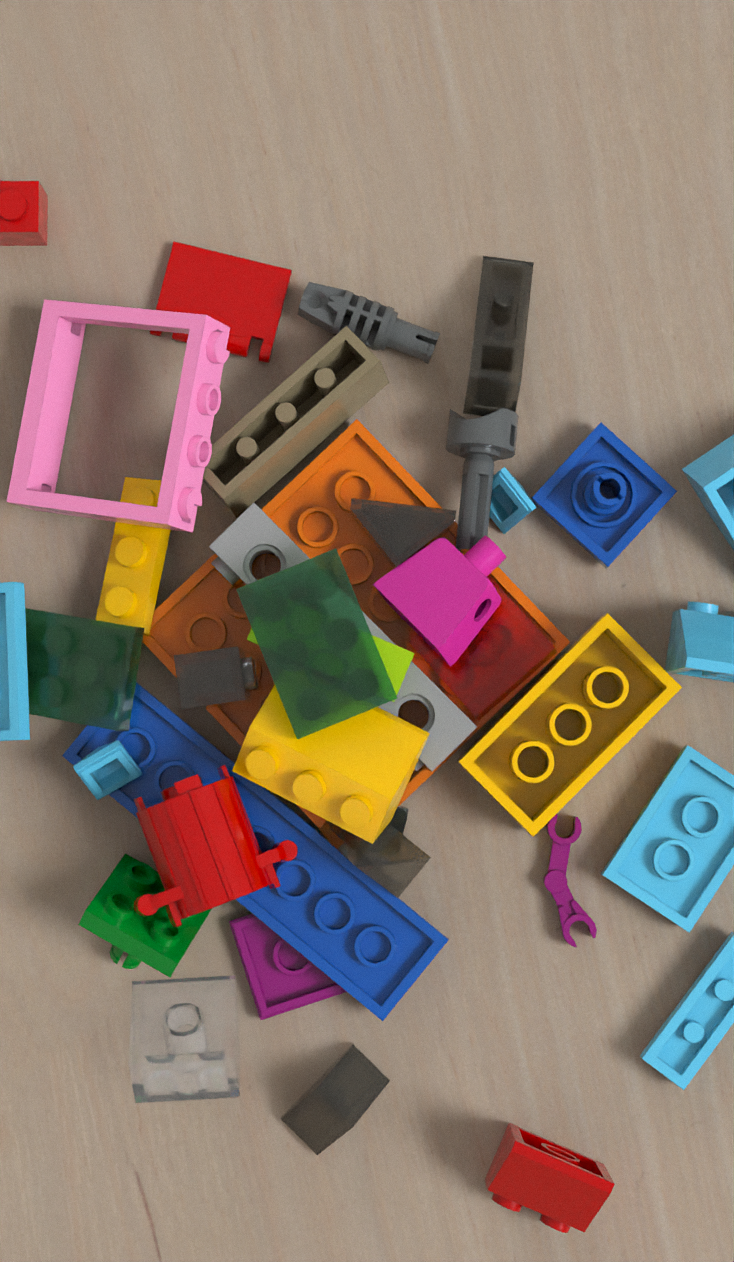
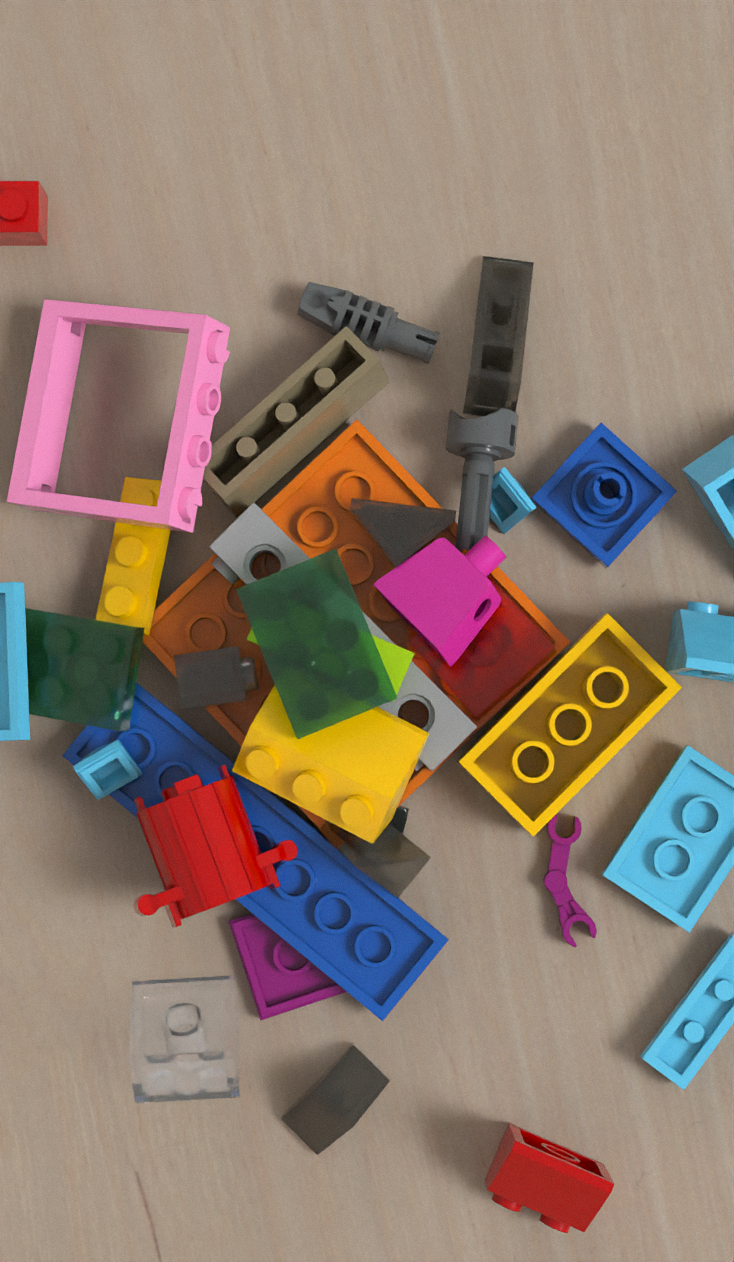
green plate [78,853,212,977] -> none
red piece [150,241,292,363] -> none

